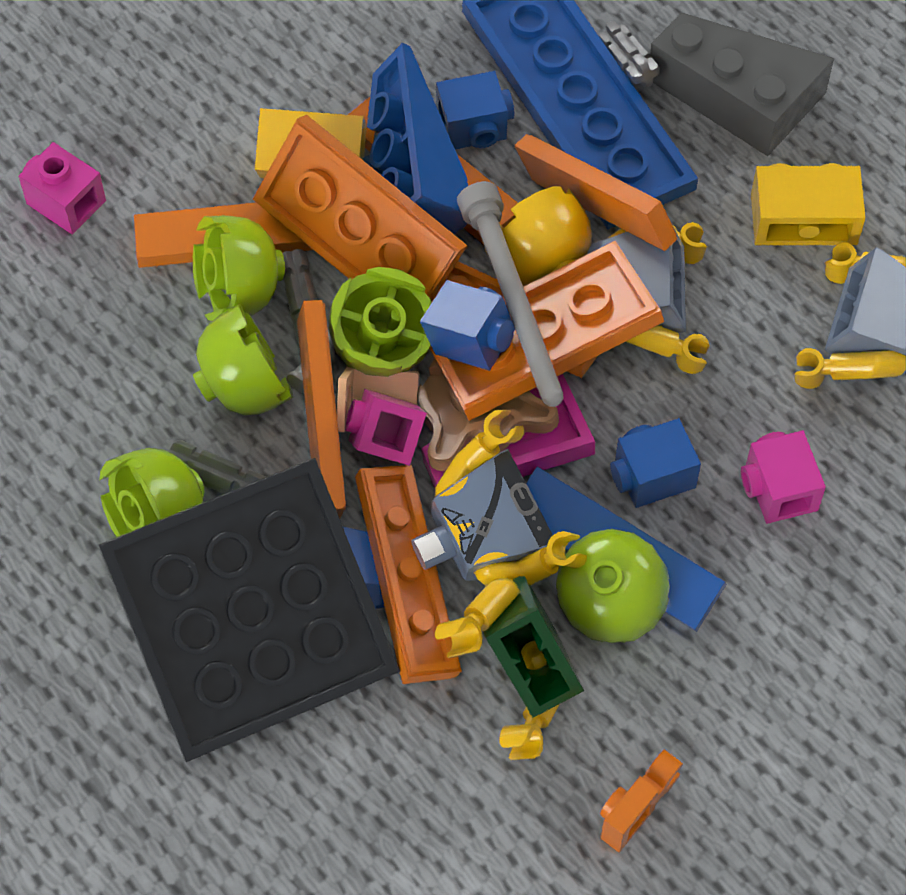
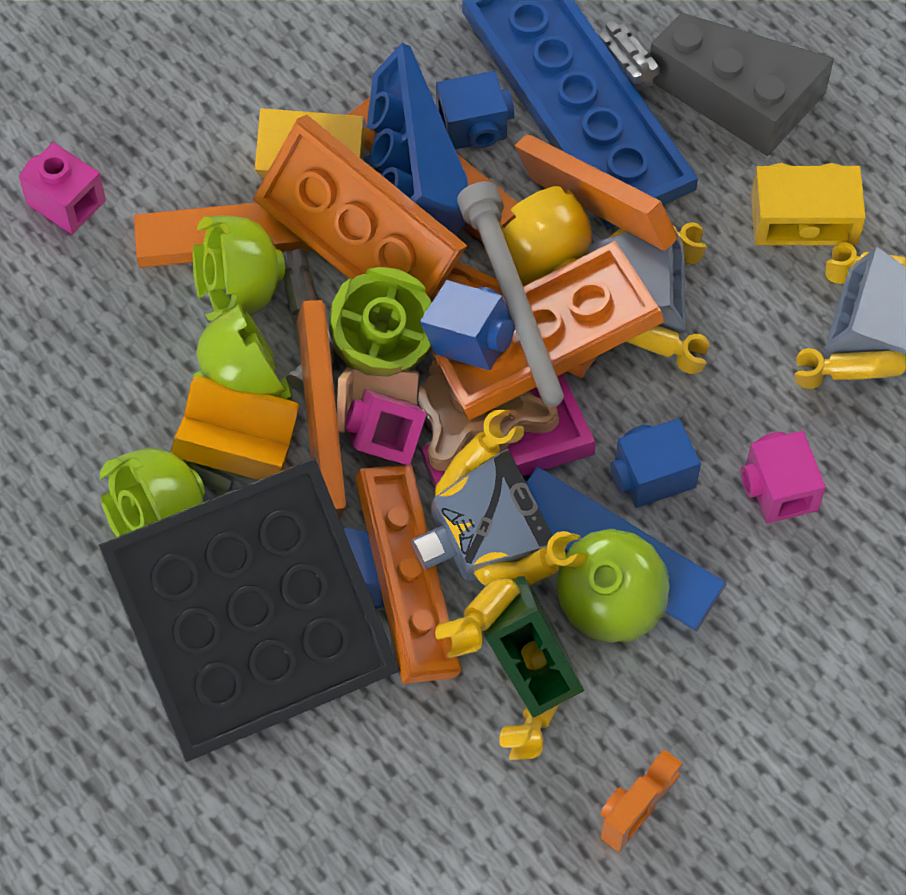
none -> light orange panel [171,376,299,480]

